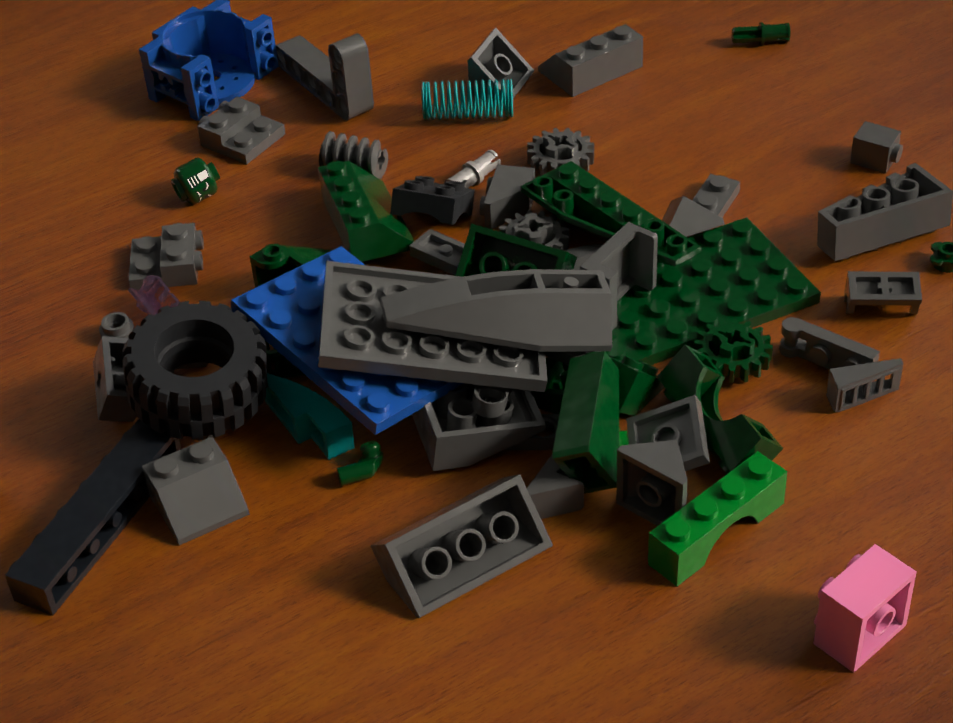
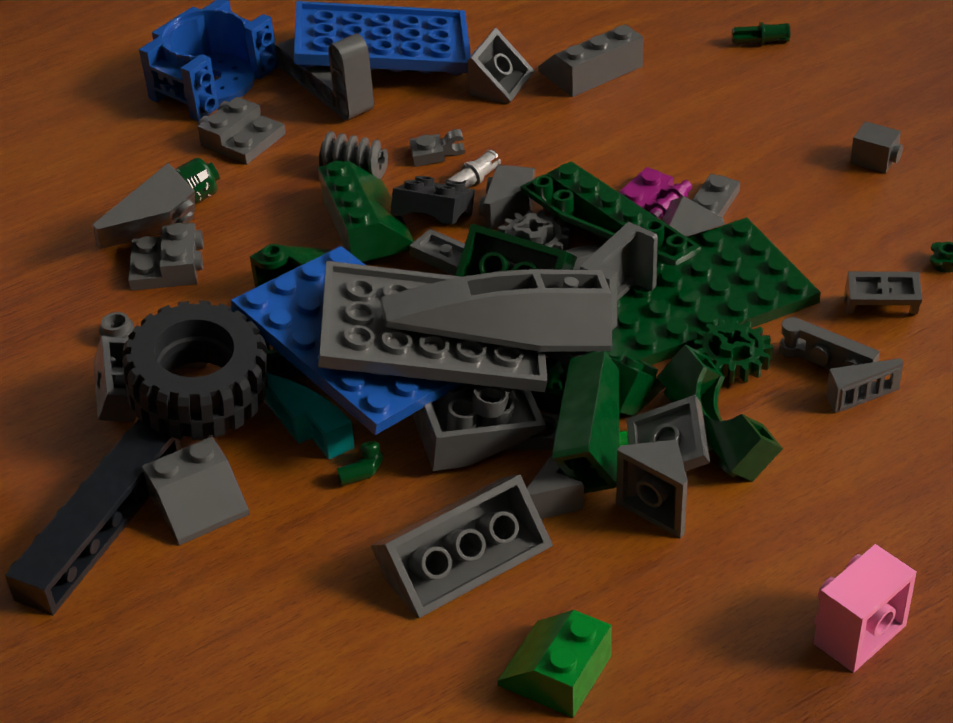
hinge [128,275,180,315] -> none
teal piece [421,79,513,120] -> none
dark grey gear [527,128,594,176] -> none
green arch [648,451,788,586] -> none
dark grey wedge [817,163,953,261] -> none
none -> dark grey slope [93,163,195,249]
none -> blue plate [294,1,471,75]
none -> dark grey plate [409,129,465,167]
none -> green slope [497,610,612,718]
none -> magenta plate [619,167,692,220]

